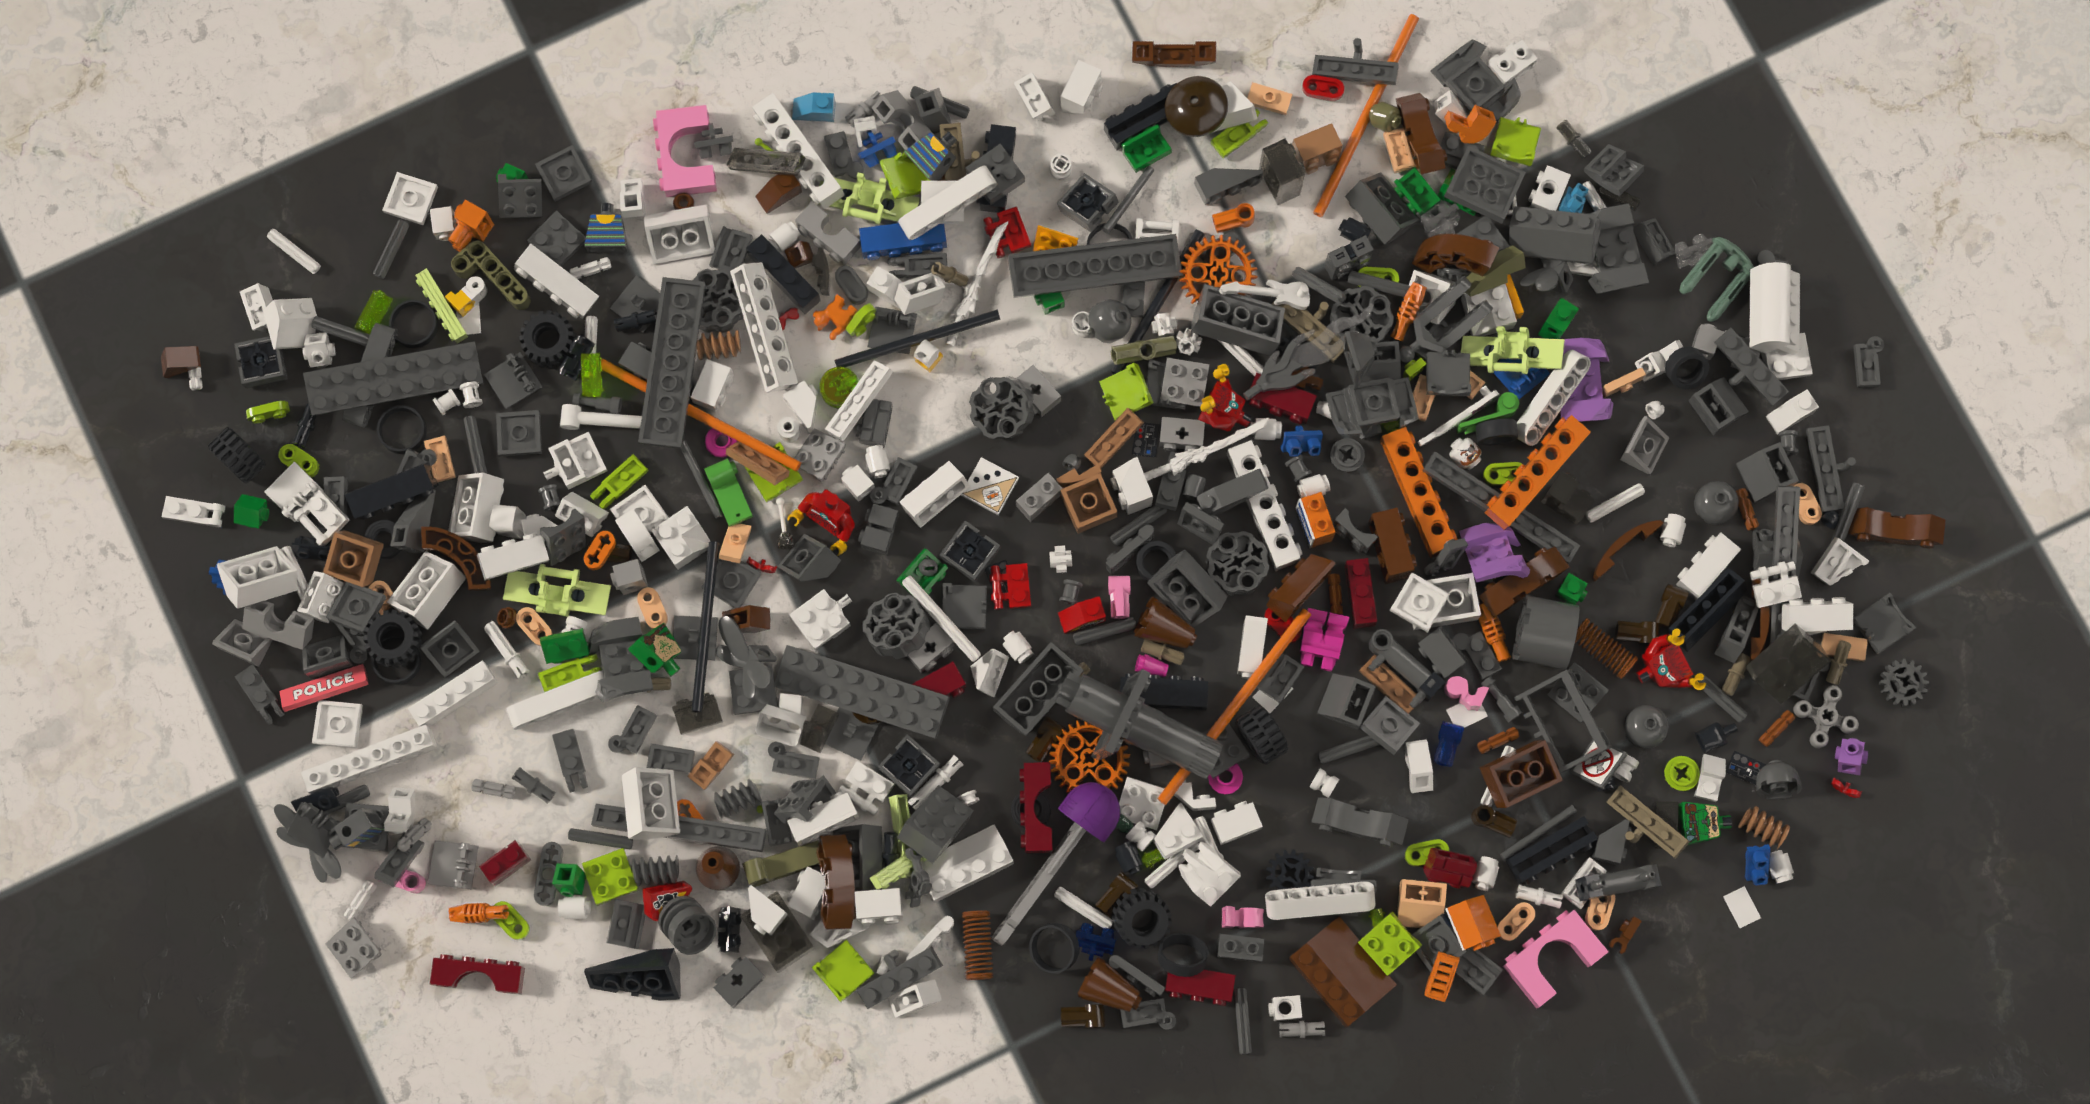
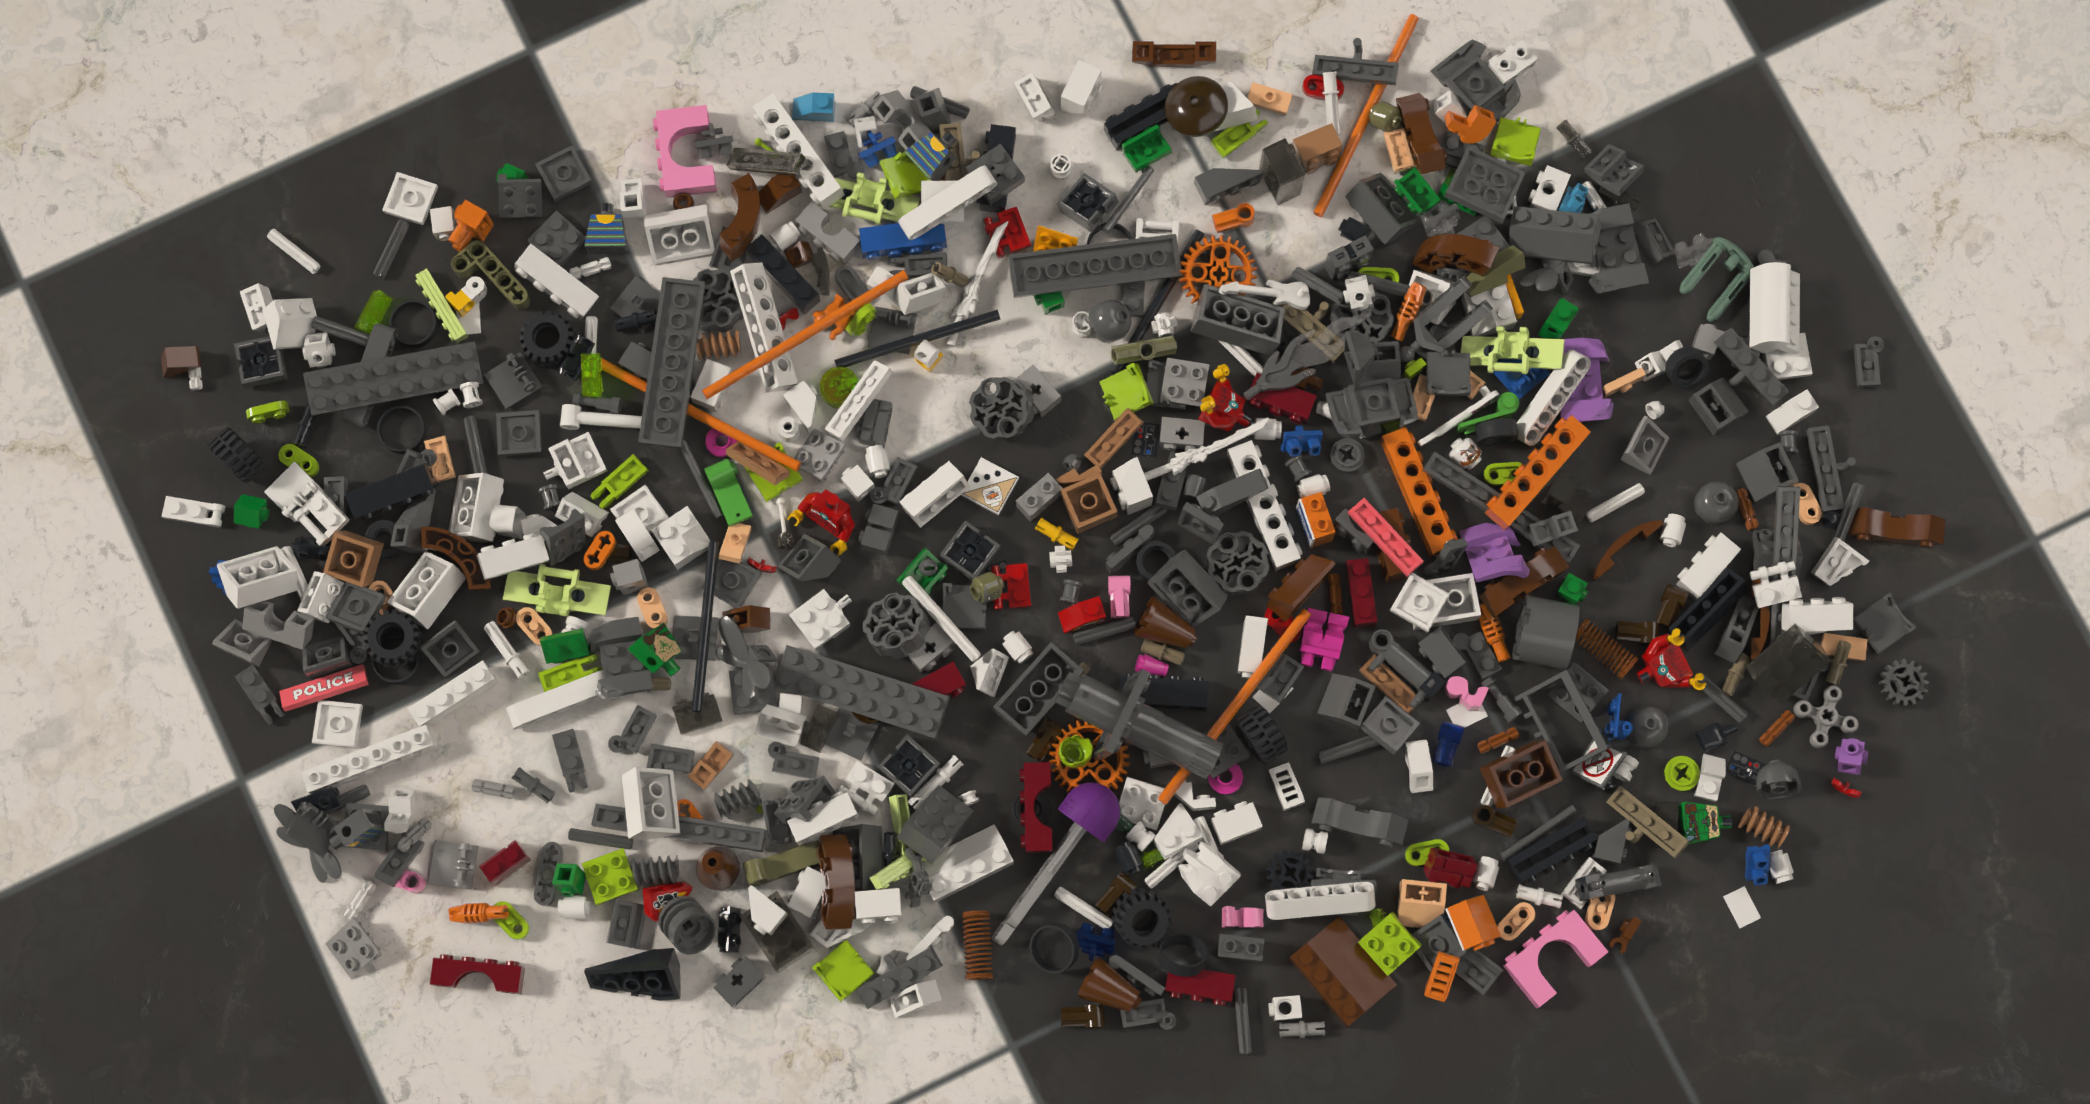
white gear [1176,328,1202,356] -> none
white wheel [1310,768,1339,798] -> none
none -> orange piece [702,270,909,399]
none -> reddish brown brick [719,173,760,262]
none -> olive head [970,572,1004,604]
none -> yellow pin [1035,517,1079,551]
none -> lime hair [1058,735,1093,768]
none -> white slope [1268,762,1305,811]
none -> white wheel [1302,828,1328,854]
none -> white axle [1323,72,1340,135]
none -> white brick [1343,275,1375,310]
none -> coral tile [1348,498,1424,577]
none -> dark grey slope [1526,511,1578,547]
none -> blue hinge [1605,693,1633,743]

